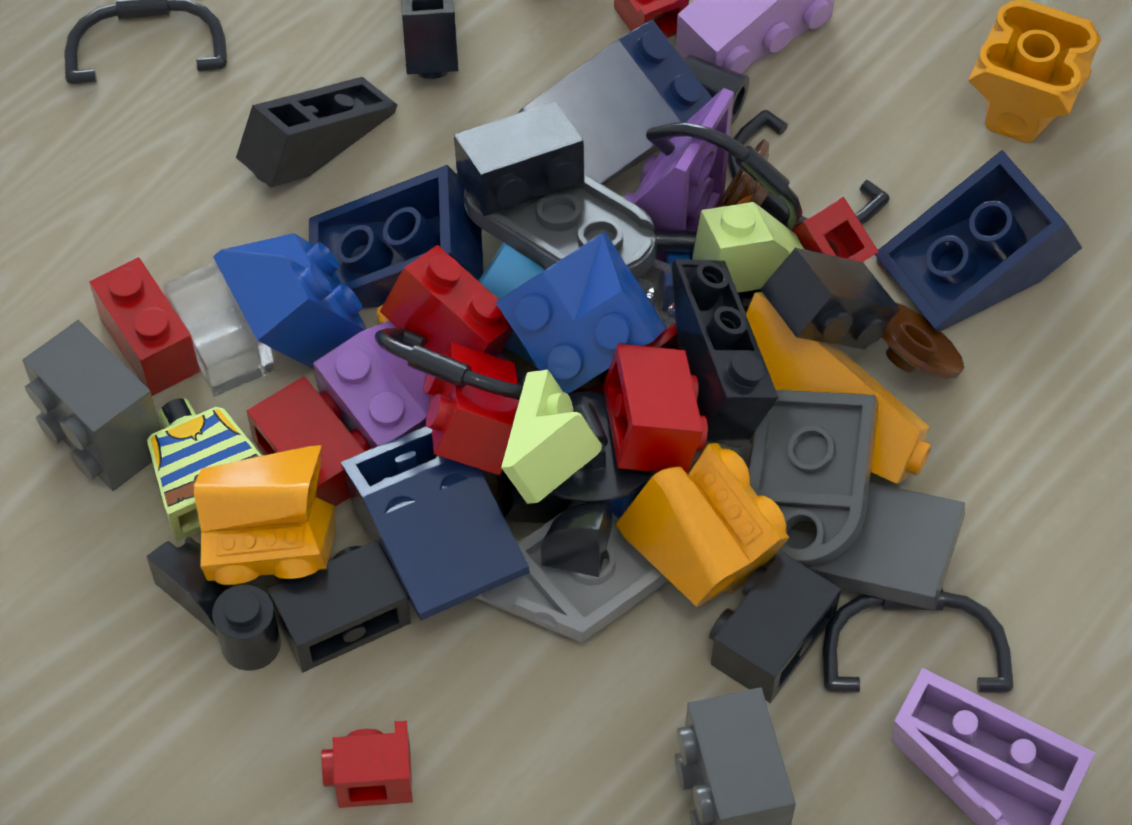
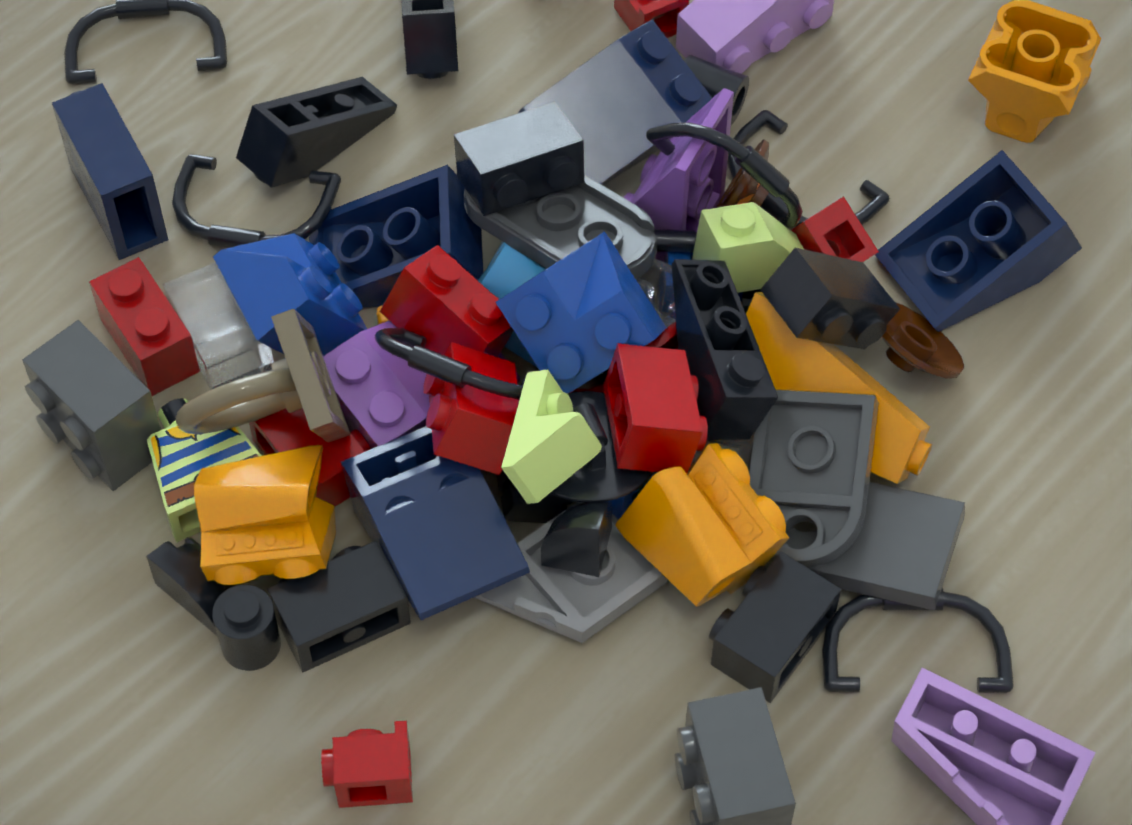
none -> dark blue brick [52,83,169,260]
none -> black piece [172,154,341,248]
none -> dark tan tile [176,308,350,443]

